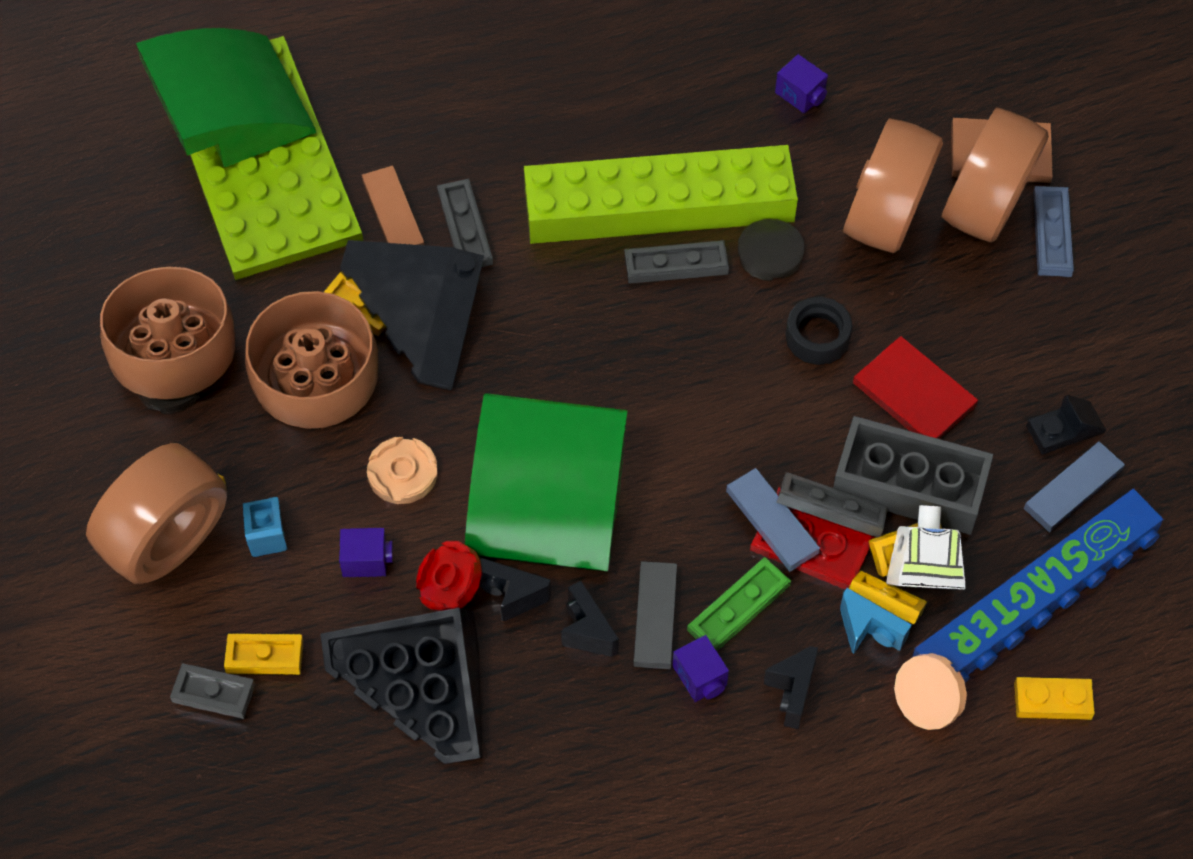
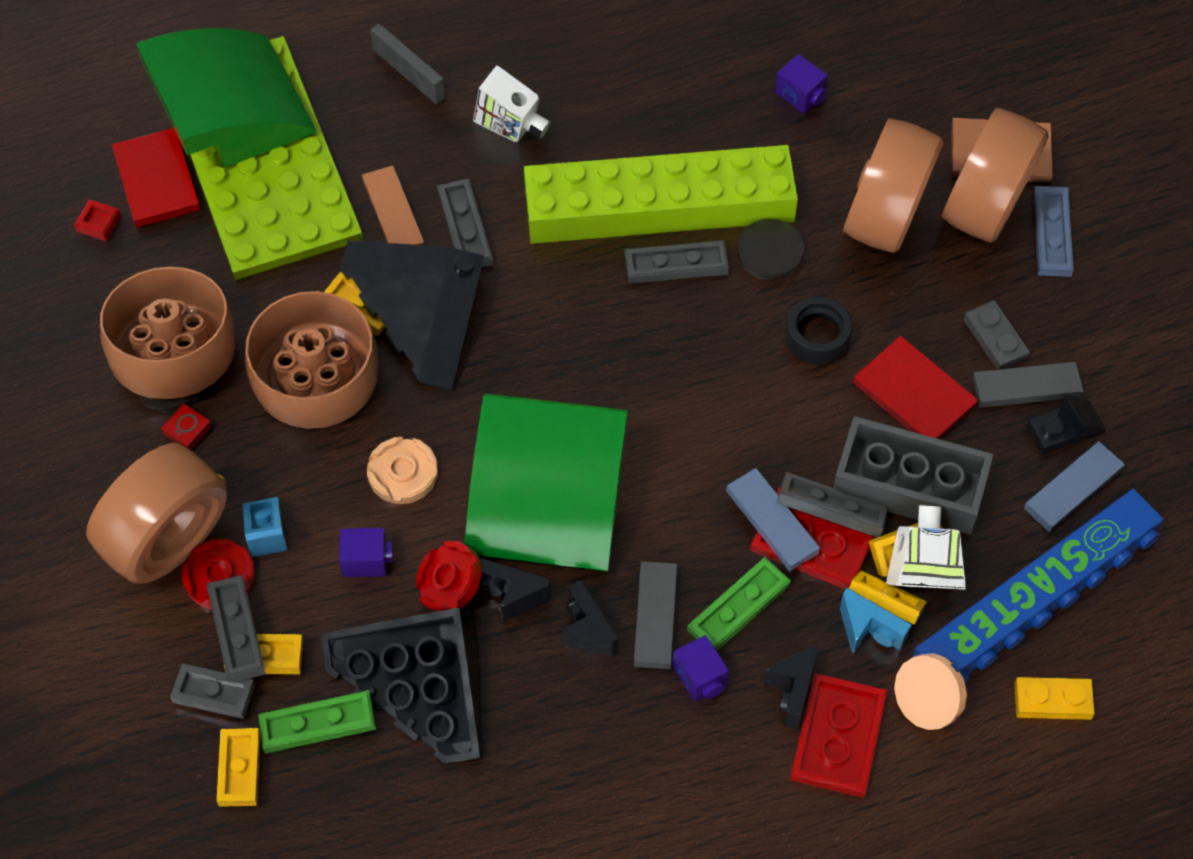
none -> red tile [74,199,121,241]
none -> red tile [112,128,200,228]
none -> red tile [161,404,212,451]
none -> red tile [182,539,255,609]
none -> dark grey tile [206,575,266,683]
none -> yellow plate [217,728,261,807]
none -> bright green tile [258,690,376,753]
none -> dark grey tile [370,23,445,105]
none -> white torso [473,65,550,142]
none -> red tile [790,673,887,798]
none -> dark grey plate [963,300,1030,370]
none -> dark grey tile [972,362,1084,408]

